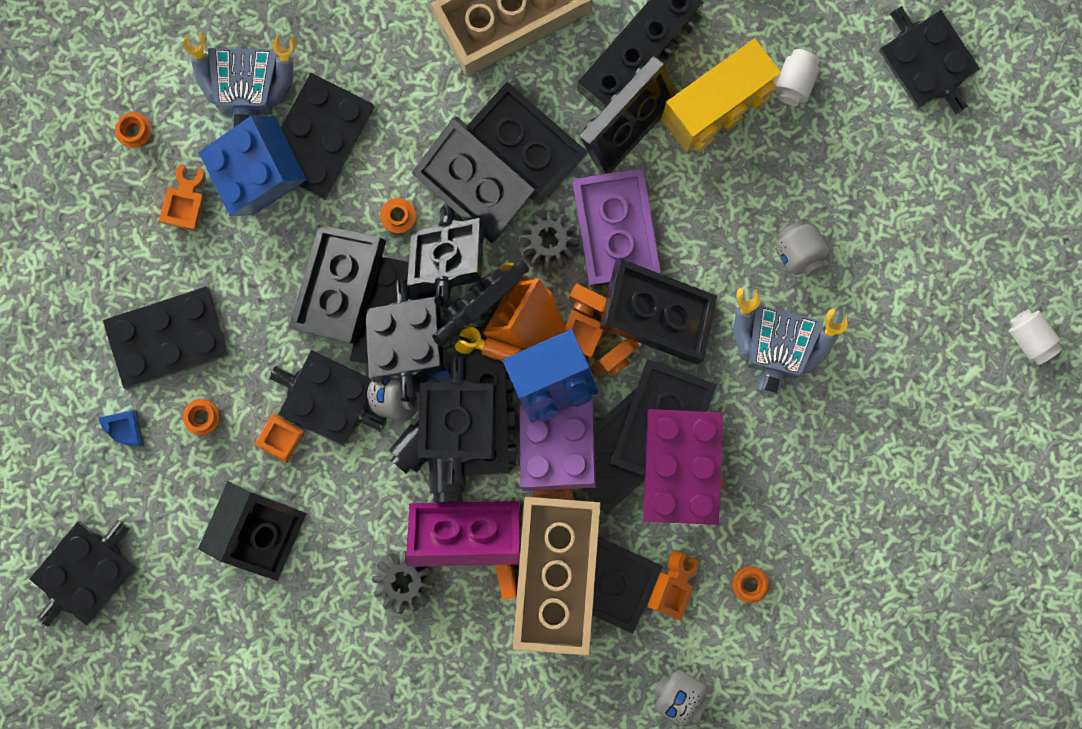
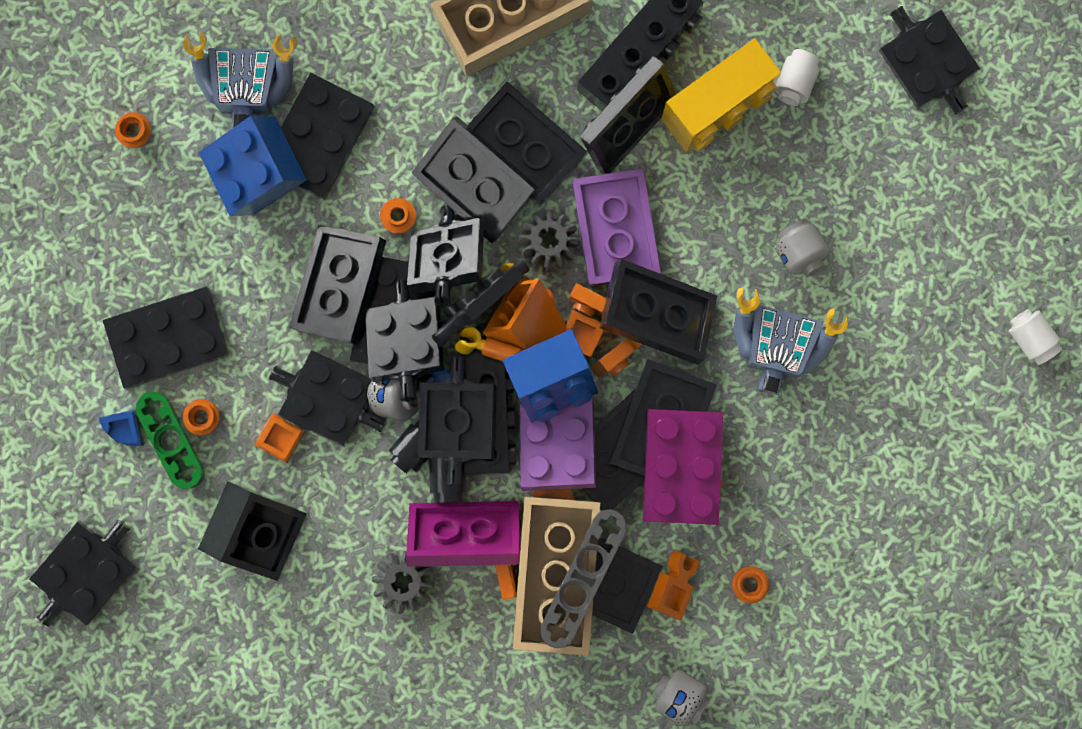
orange plate [159,164,206,232] -> none
none -> green beam [136,392,205,489]
none -> dark grey beam [541,509,626,648]

